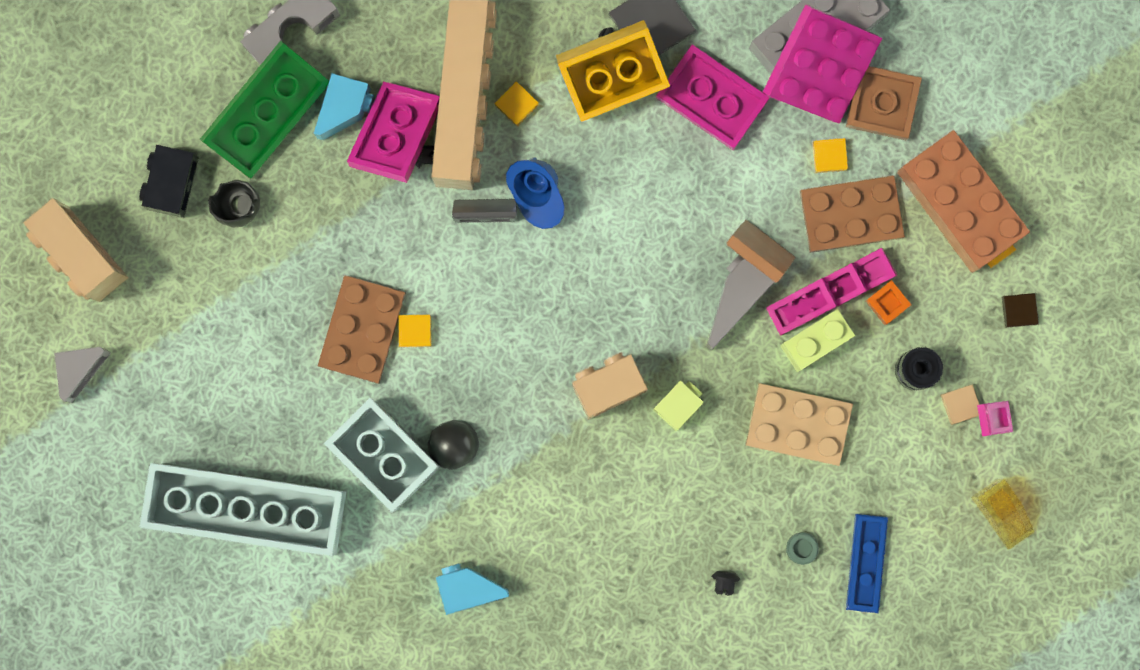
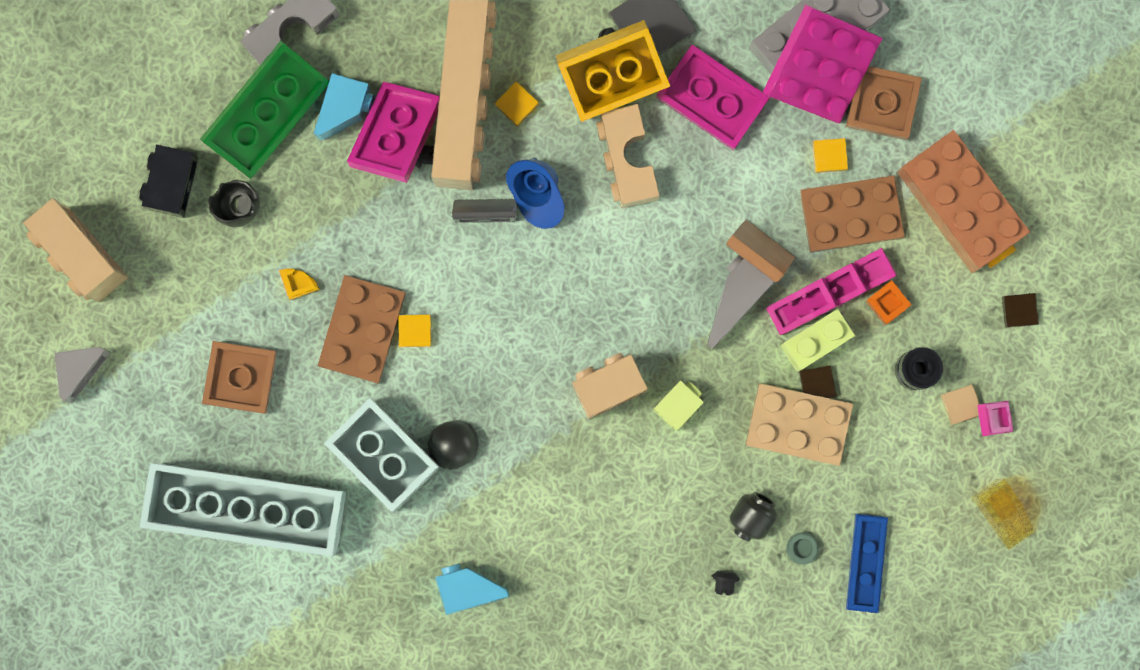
none -> medium nougat plate [202,341,277,414]
none -> yellow tile [279,268,320,300]
none -> tan arch [596,104,659,208]
none -> pearl dark grey head [730,492,778,542]
none -> dark brown tile [799,365,836,398]

